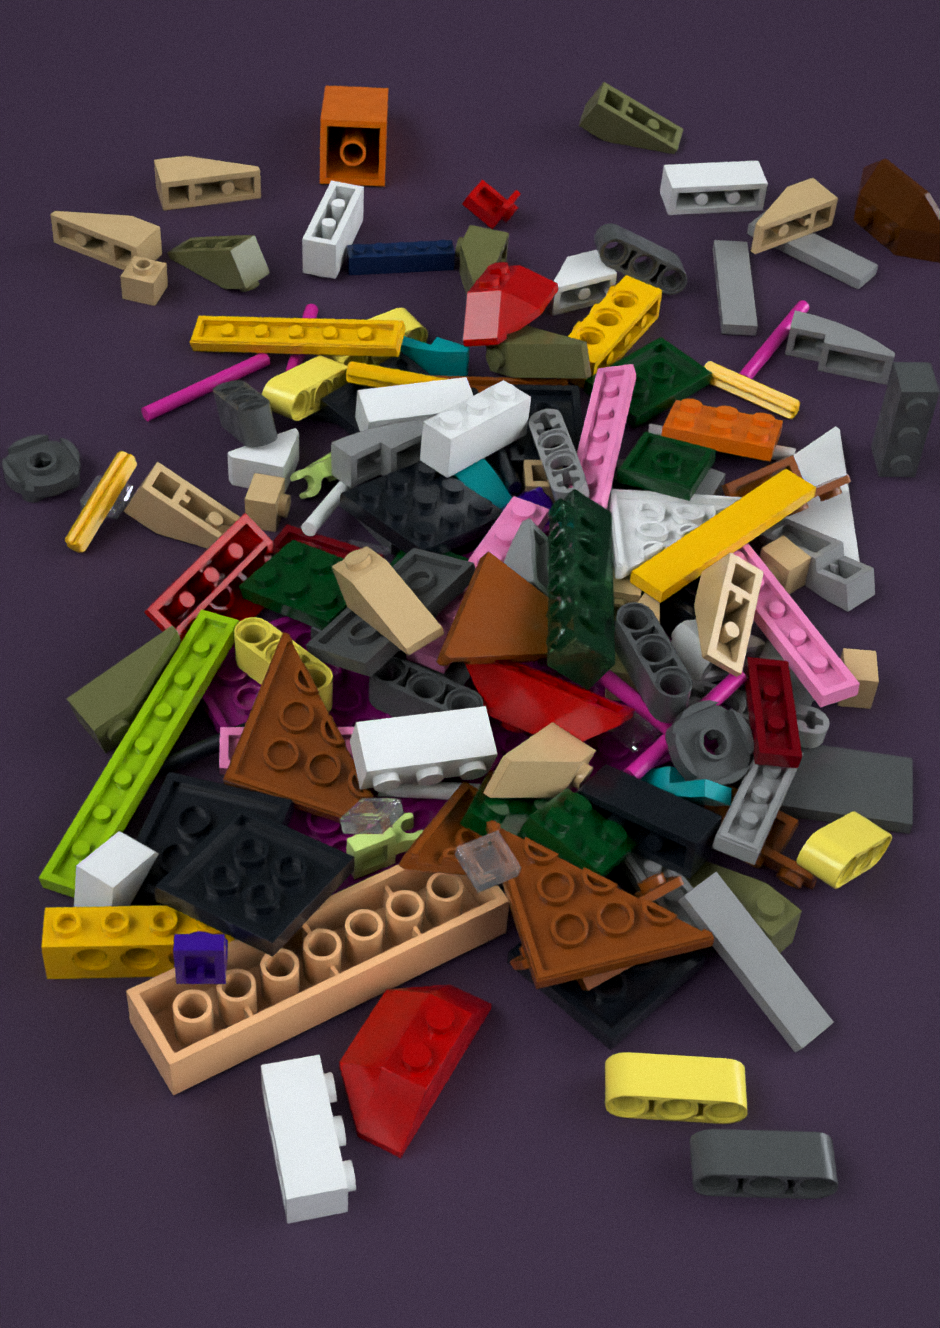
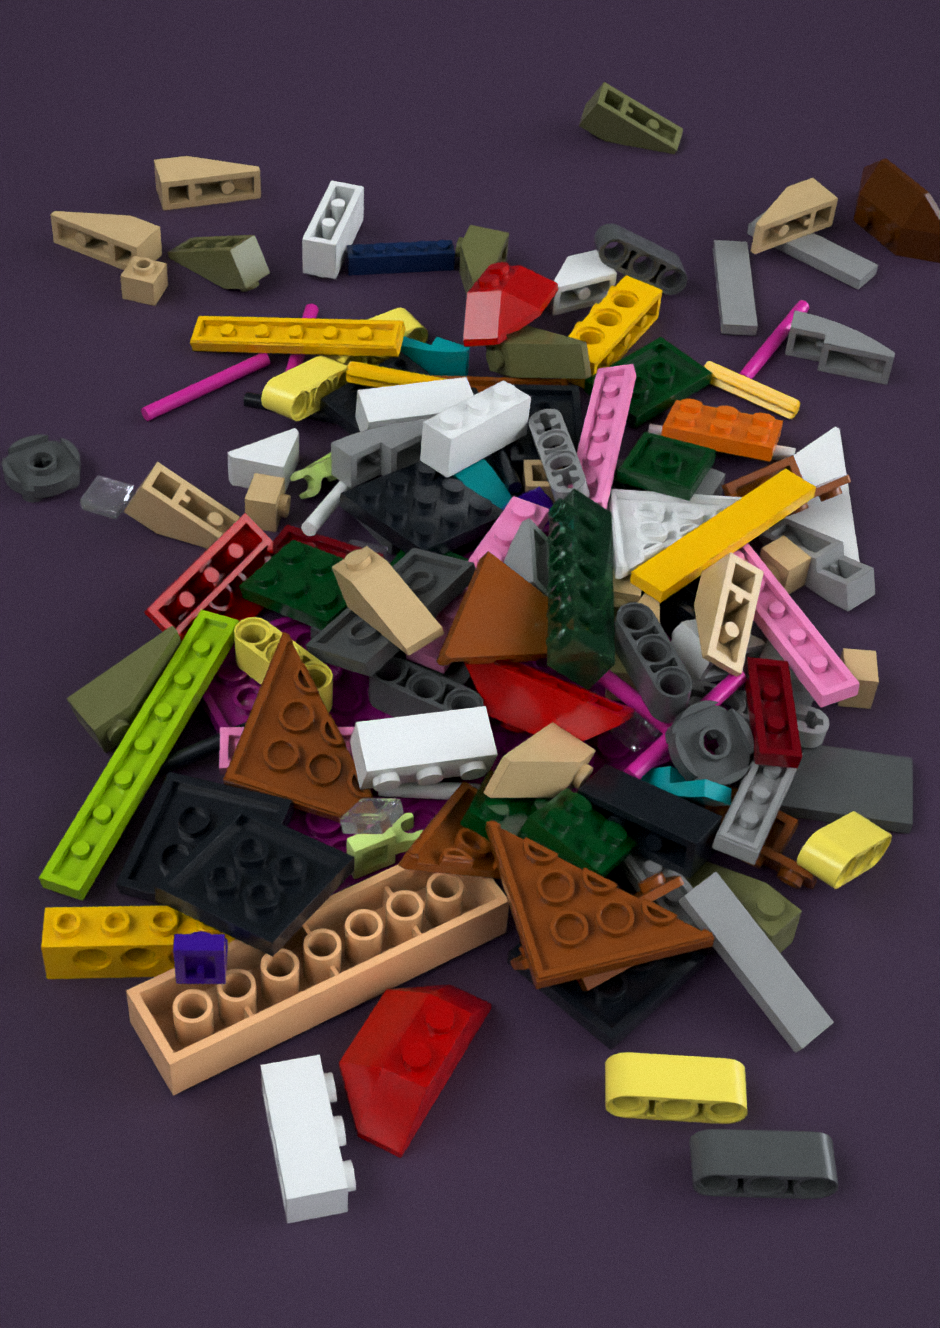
yellow axle [65,451,137,553] -> none
white slope [74,831,159,907] -> none
dark grey beam [213,380,278,447] -> none
orange slope [320,85,388,186] -> none
clear tile [455,830,521,893] -> none
red bracket [462,179,521,229] -> none
white brick [660,161,768,215] -> none
dark grey brick [871,362,940,477] -> none

